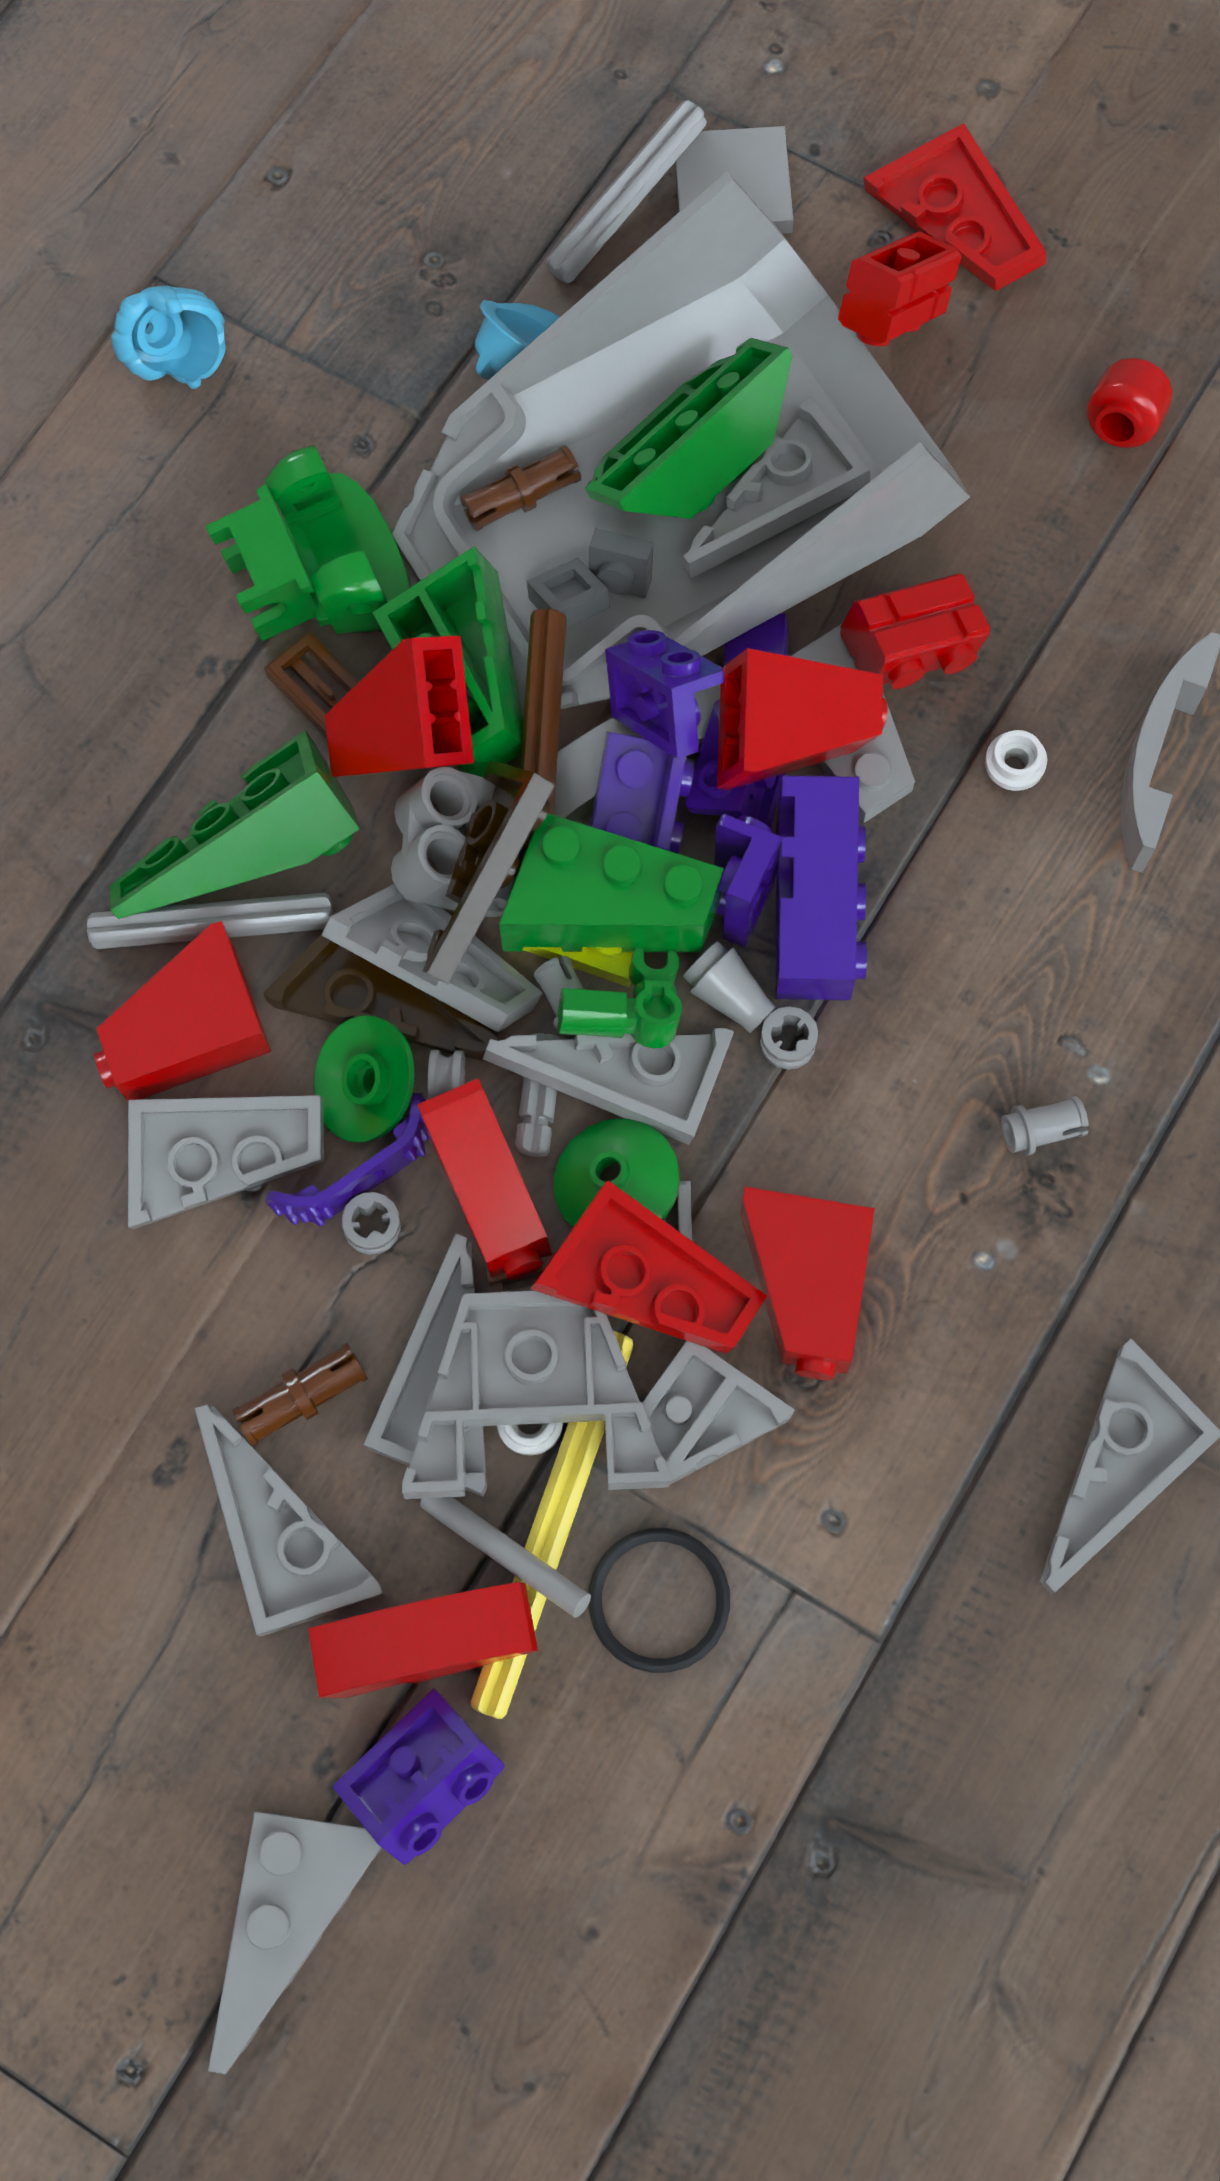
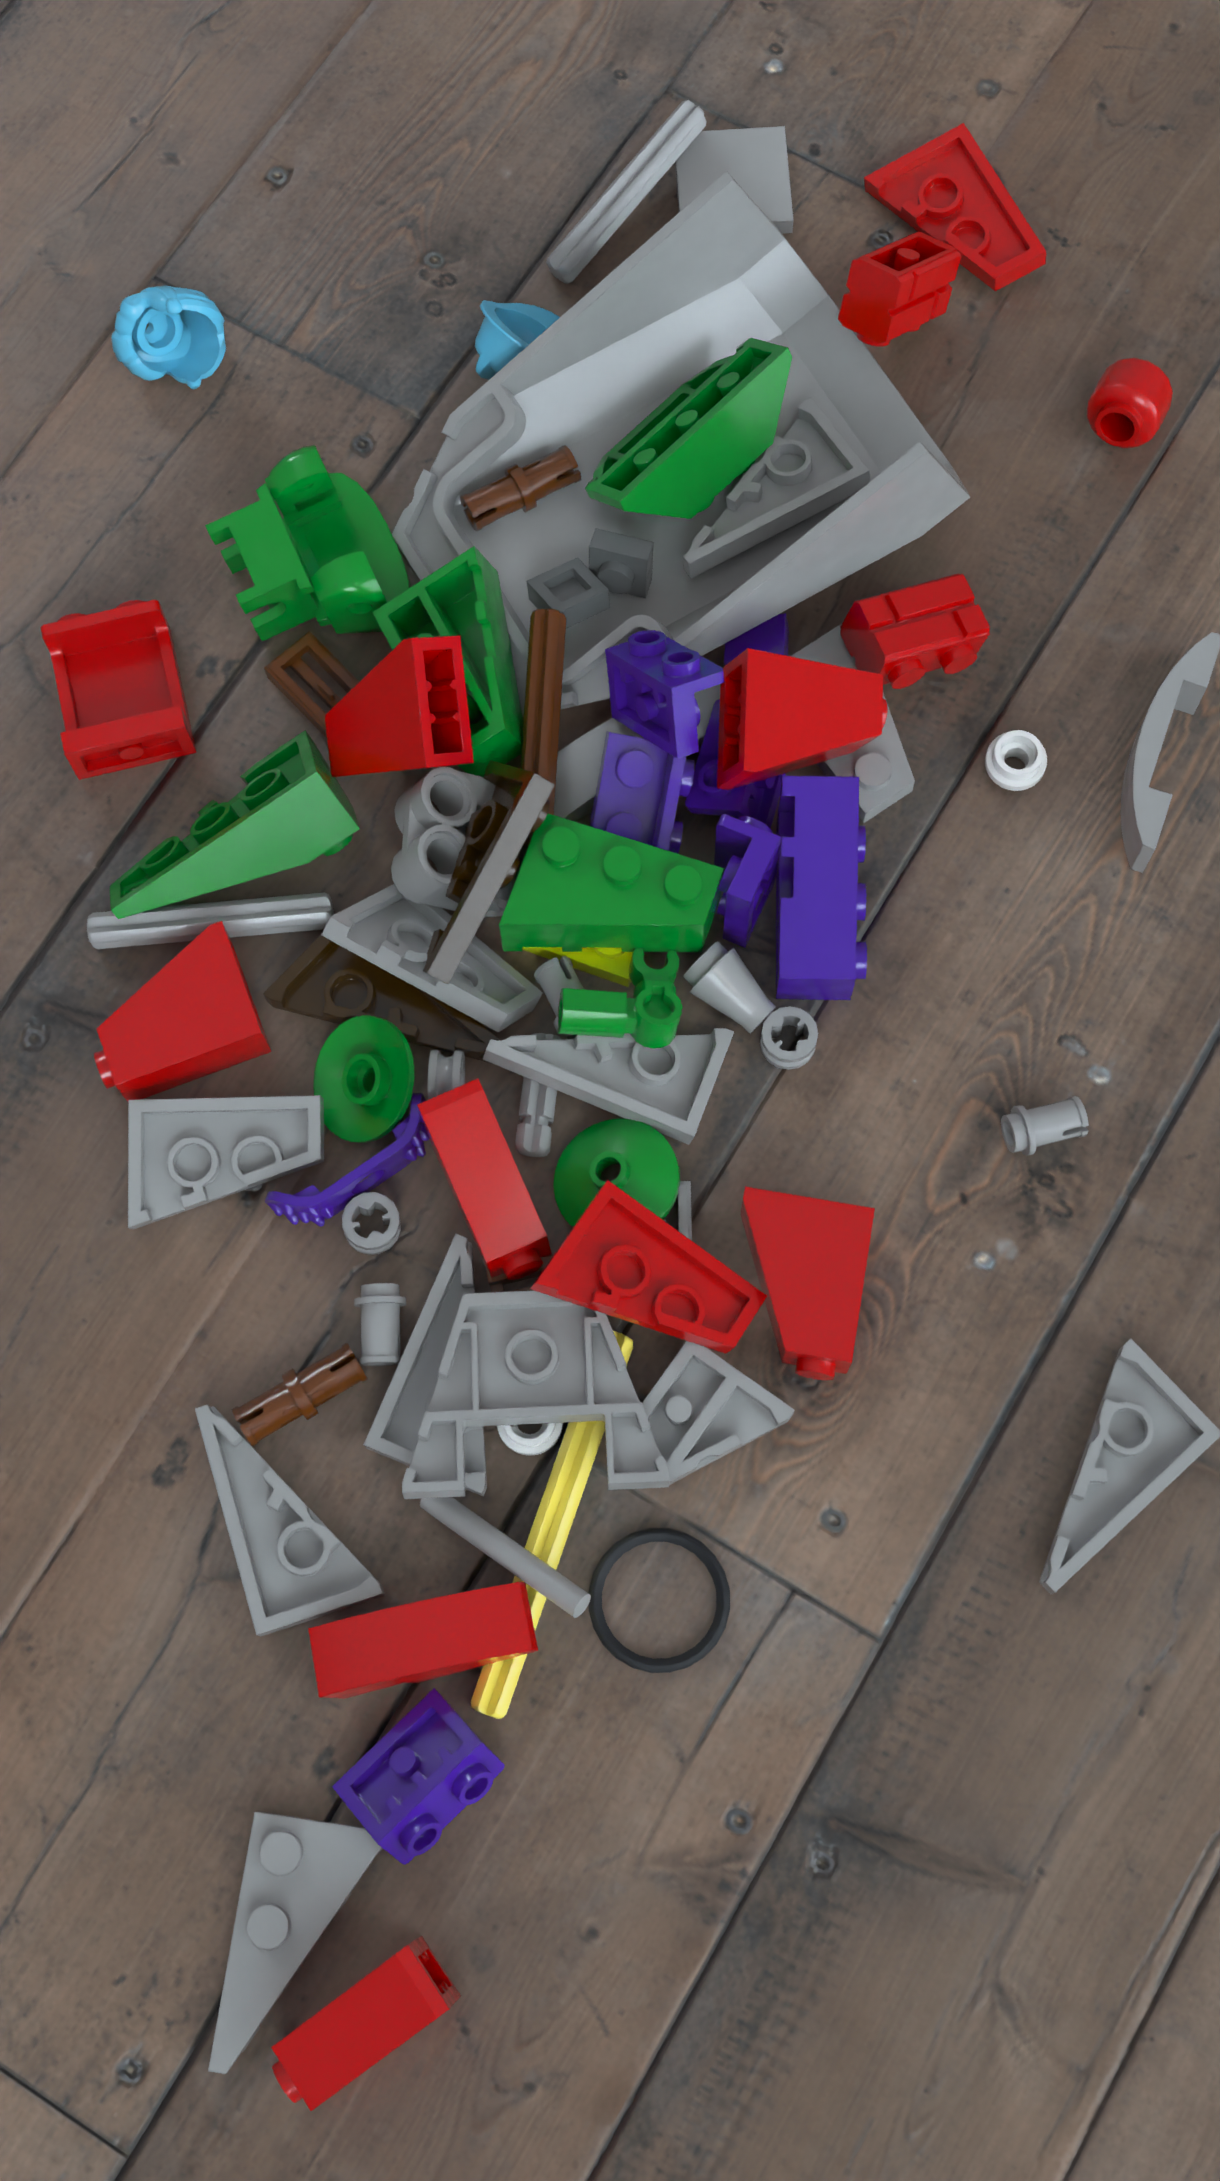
none -> red panel [41,600,197,780]
none -> red slope [271,1936,461,2111]
none -> light grey pin [354,1283,406,1366]

